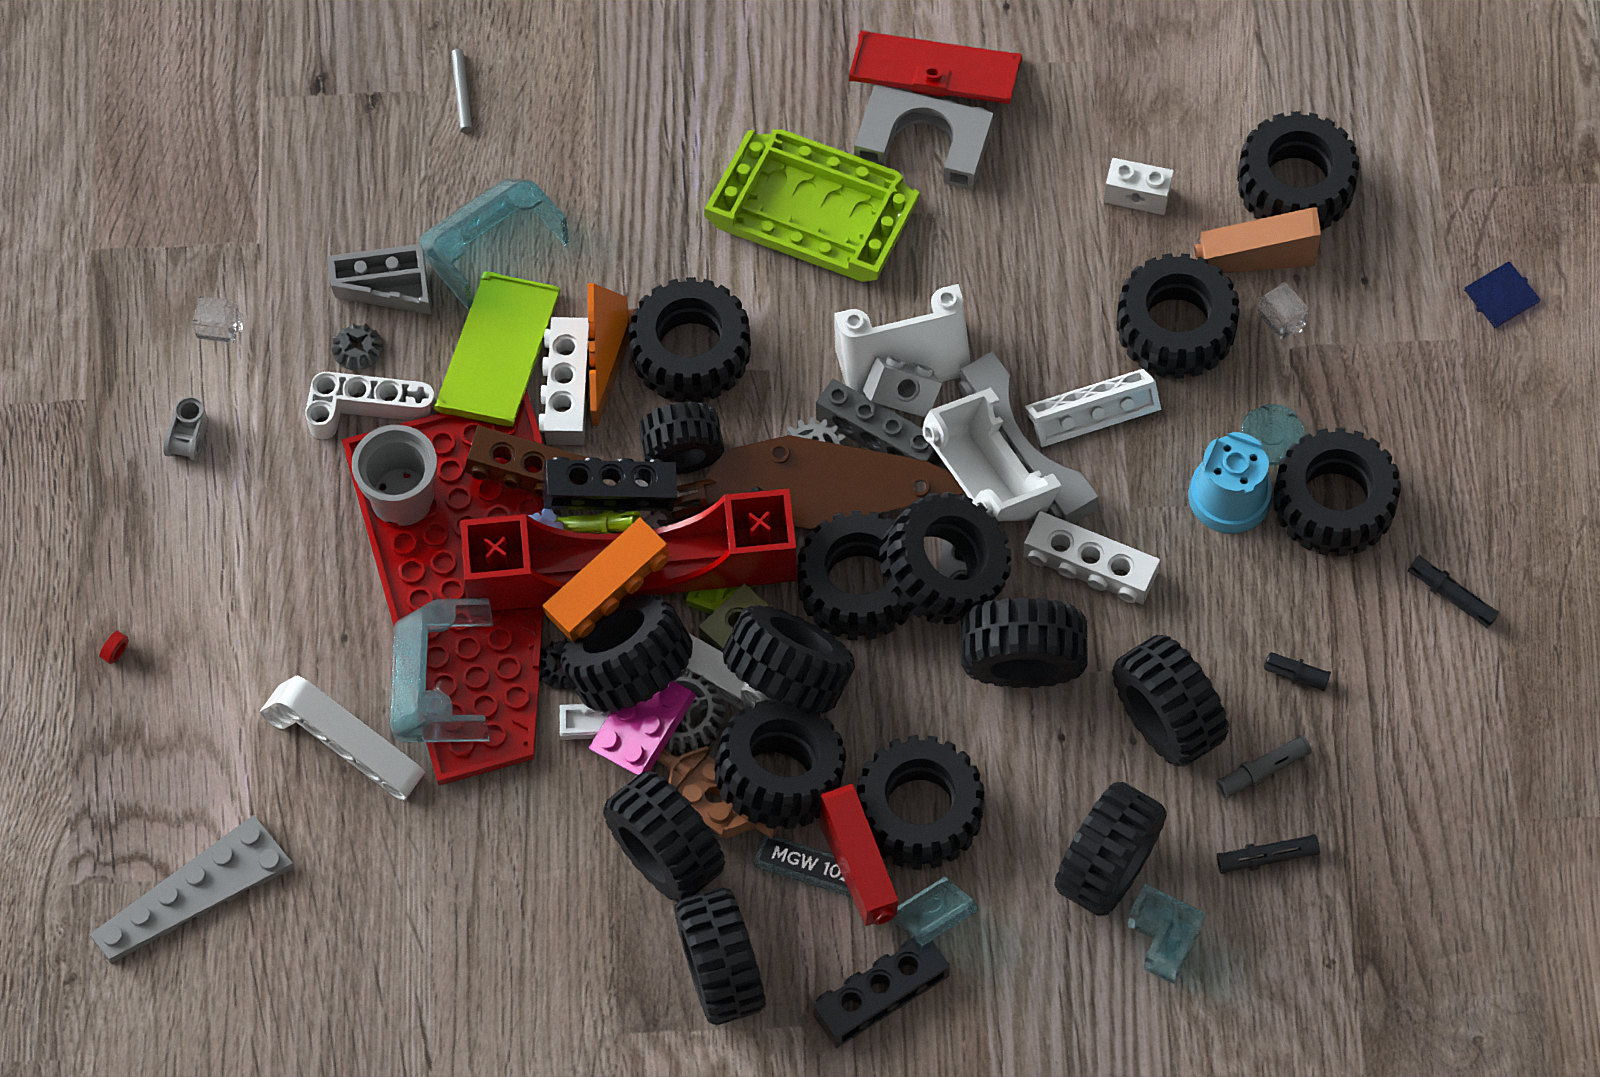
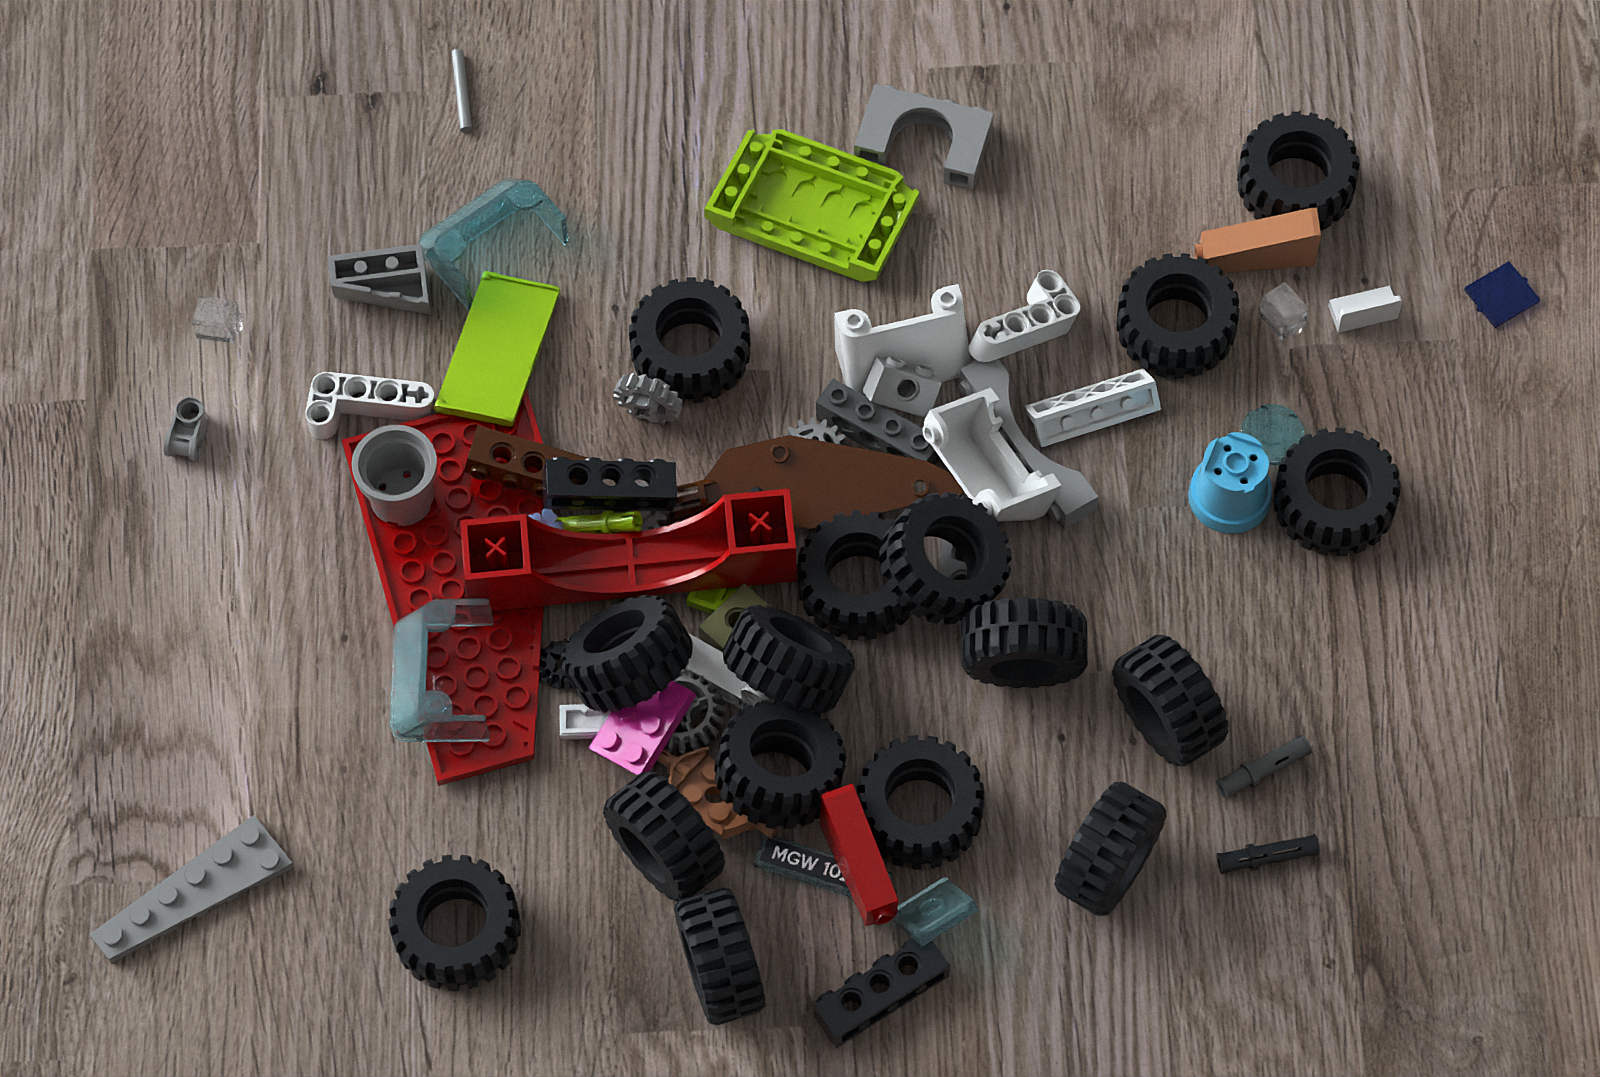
red tile [99,630,129,664] -> none
white beam [259,676,425,801] -> none
dark grey gear [332,323,383,370] -> none
white brick [539,317,591,446] -> none
orange wedge [542,518,670,643] -> none
orange wedge [587,283,634,426] -> none
black tyre [639,402,724,474] -> none
red door [849,30,1023,105] -> none
white brick [1023,511,1160,605] -> none
white brick [1104,158,1174,215] -> none
clear light blue brick [1127,883,1206,984] -> none
black axle [1264,652,1331,692] -> none
black pin [1408,555,1500,629] -> none
none -> black tyre [388,855,521,991]
none -> light grey gear [613,373,683,425]
none -> white beam [969,270,1080,362]
none -> white panel [1328,286,1402,333]

